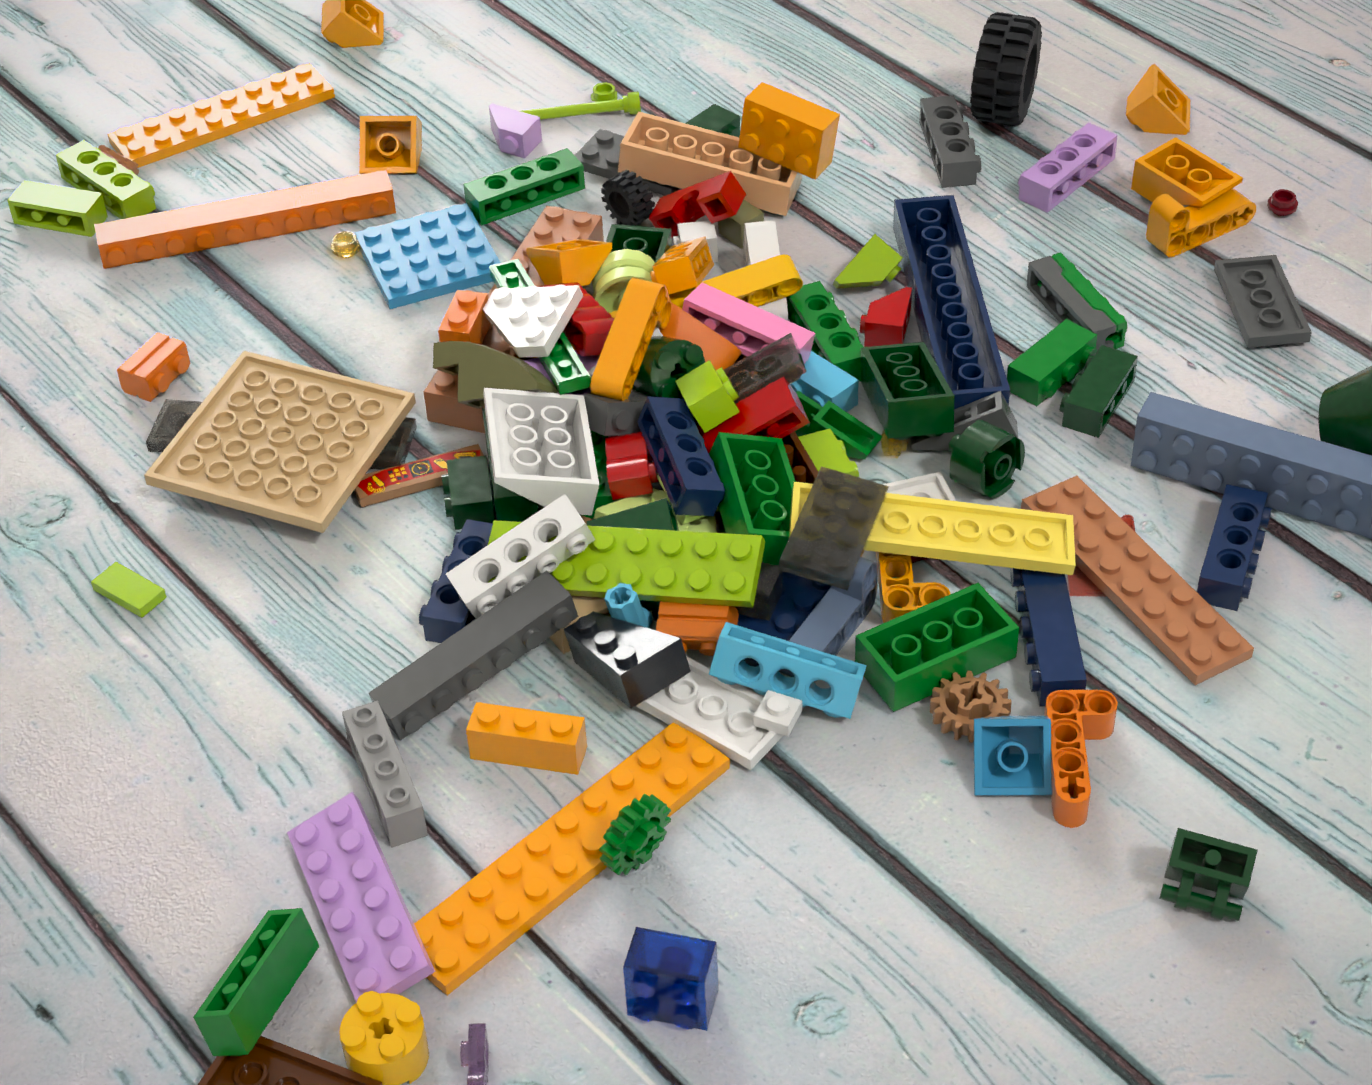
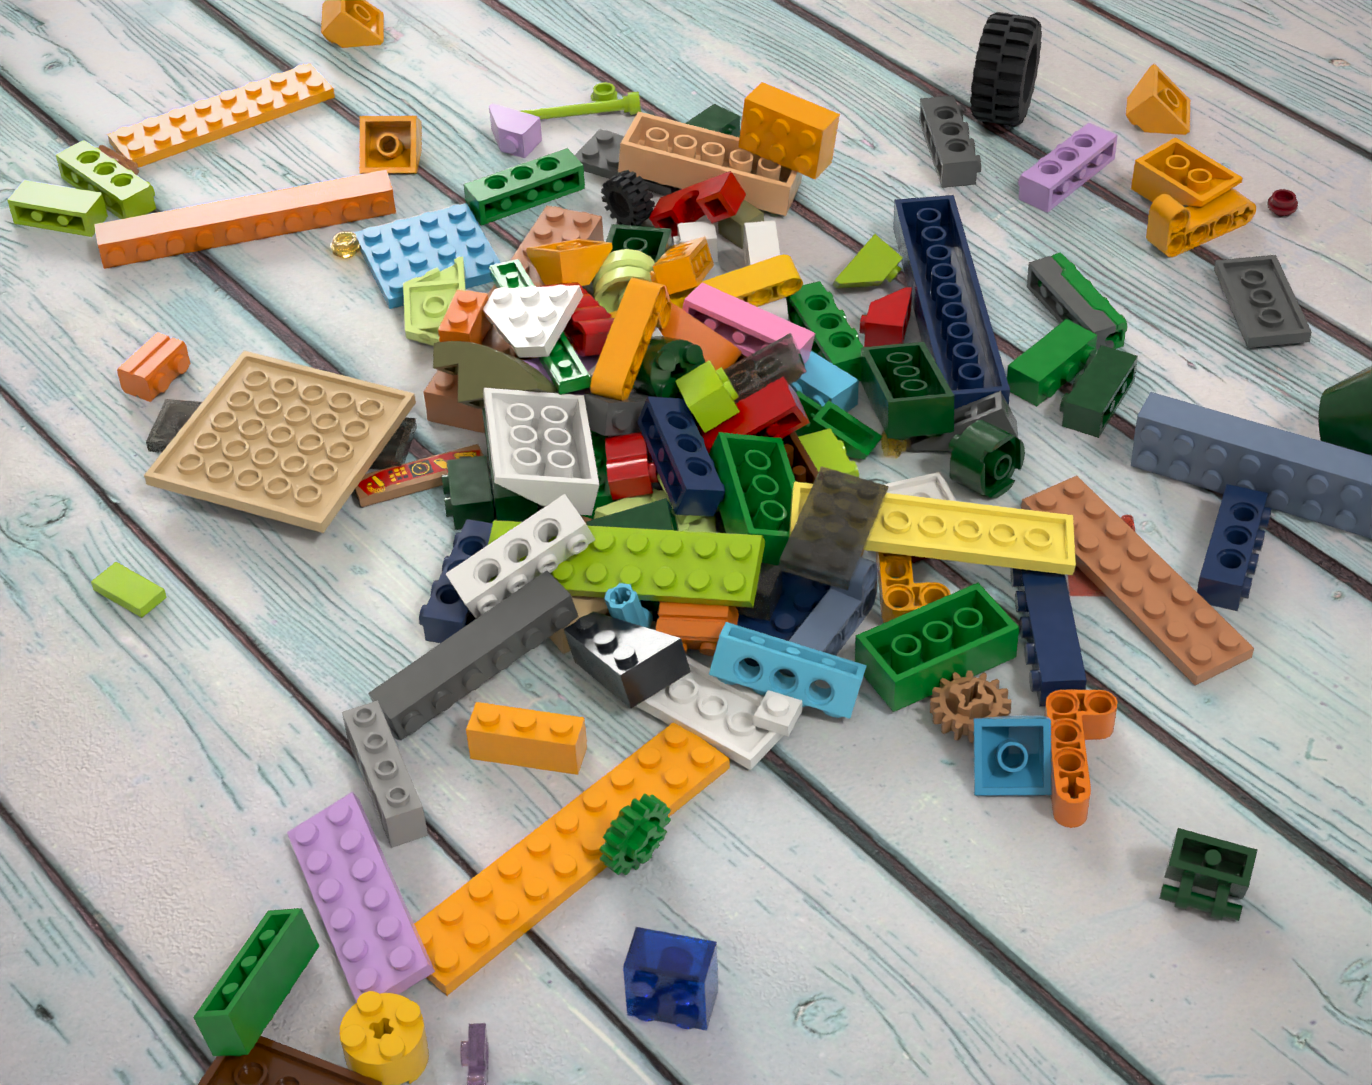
none -> yellowish green wing [403,257,466,346]

